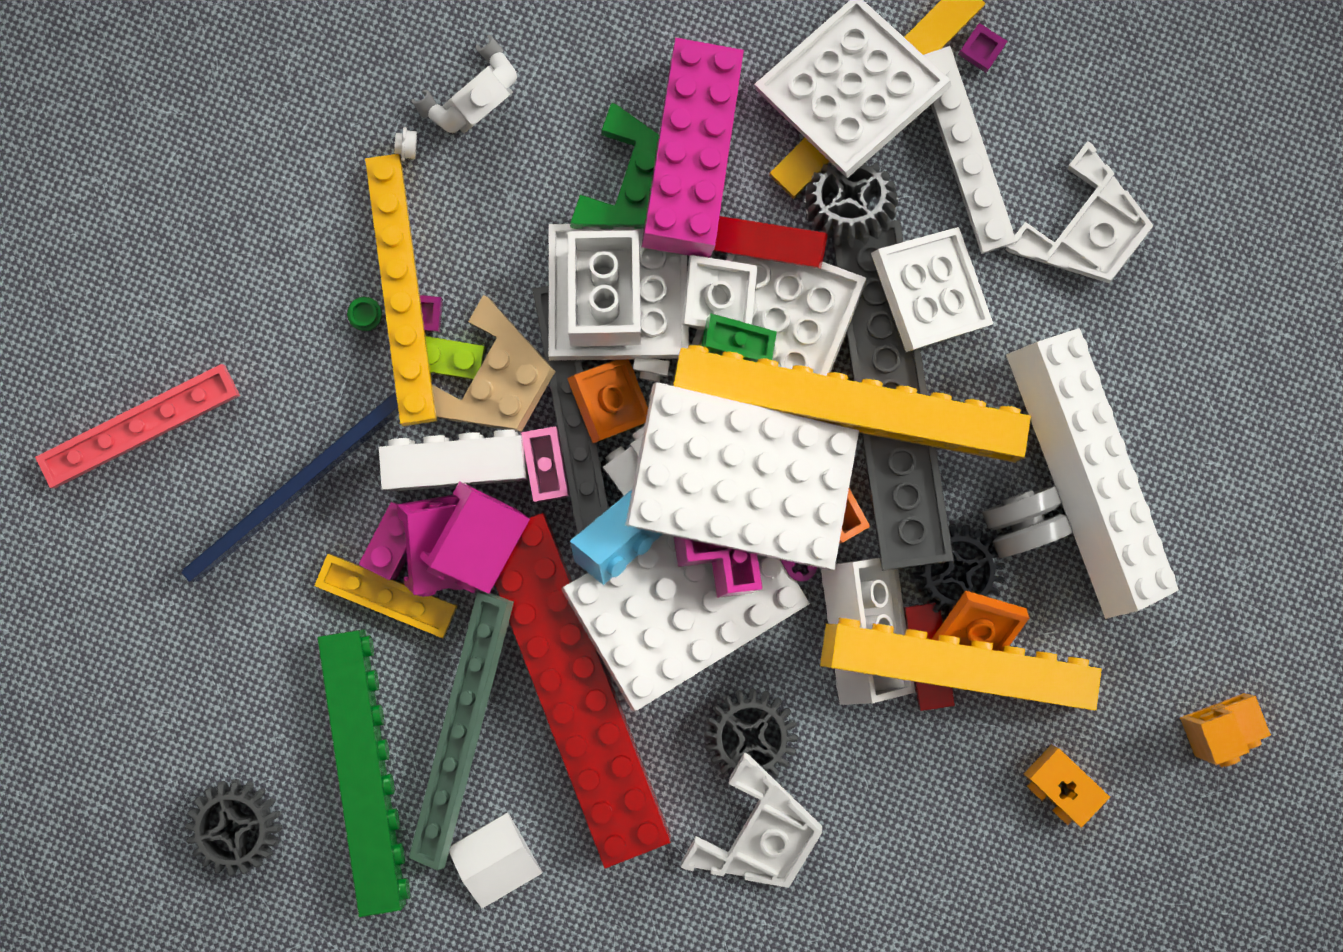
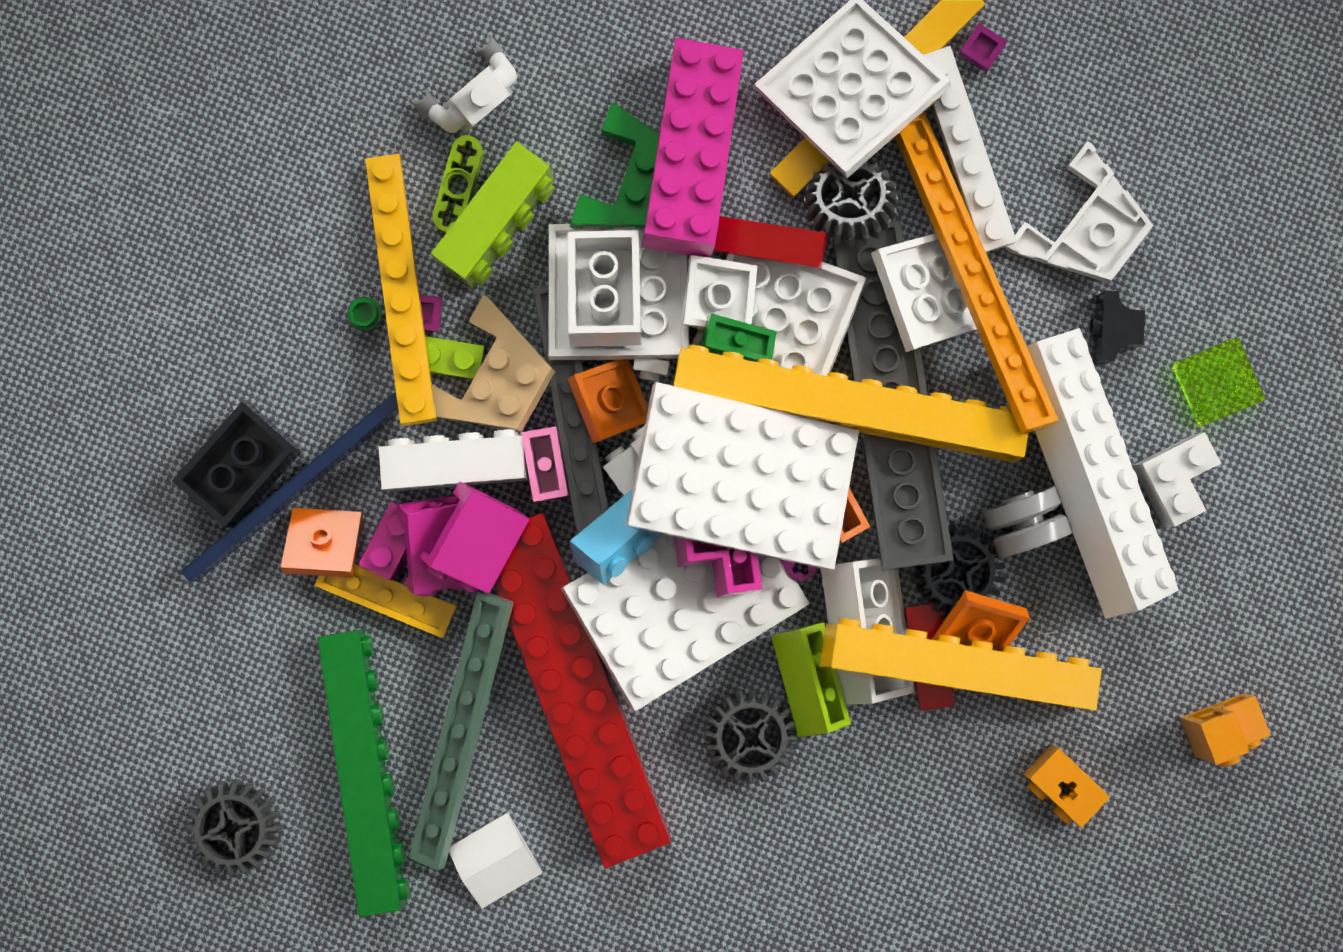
coral plate [35,364,240,488] -> none
white plate [395,127,417,162] -> none
white wing [681,752,822,888] -> none
none -> black brick [172,402,303,528]
none -> plate [281,508,363,578]
none -> lime brick [431,141,555,289]
none -> lime beam [432,135,484,234]
none -> lime brick [771,622,851,737]
none -> light orange plate [895,112,1059,435]
none -> black brick [1089,291,1145,364]
none -> white brick [1132,432,1221,527]
none -> clear neon green plate [1171,336,1266,427]

